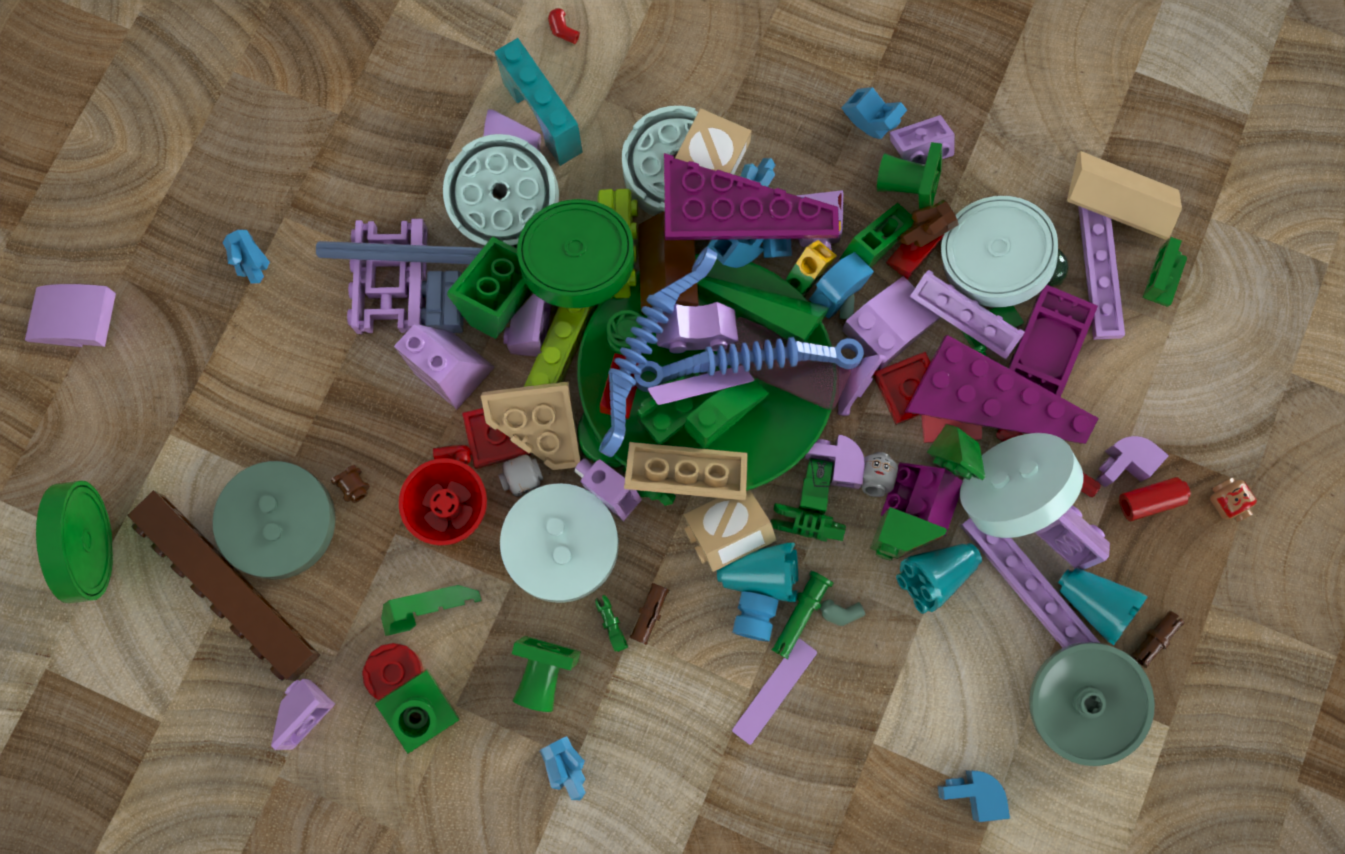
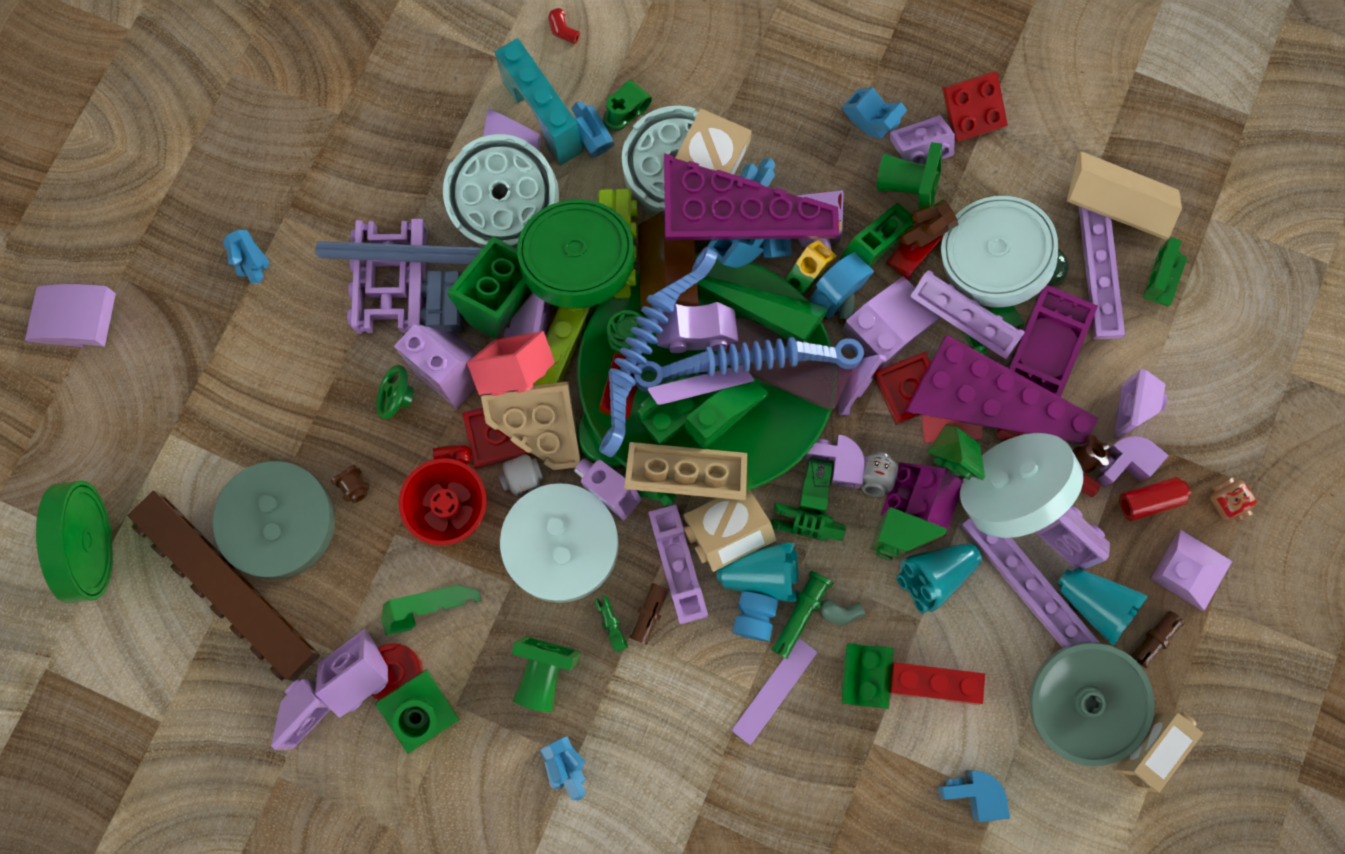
none -> lavender slope [315,628,388,718]
none -> green piece [376,365,414,420]
none -> coral piece [467,331,555,396]
none -> dark azure rock [571,102,614,157]
none -> green piece [603,80,652,131]
none -> lavender slope [648,504,709,625]
none -> green bracket [841,643,894,709]
none -> red arch [890,662,985,705]
none -> red plate [942,71,1008,142]
none -> reddish brown brick [1073,435,1111,473]
none -> lavender slope [1113,369,1167,439]
none -> tan brick [1115,712,1204,793]
none -> lavender slope [1151,529,1232,611]

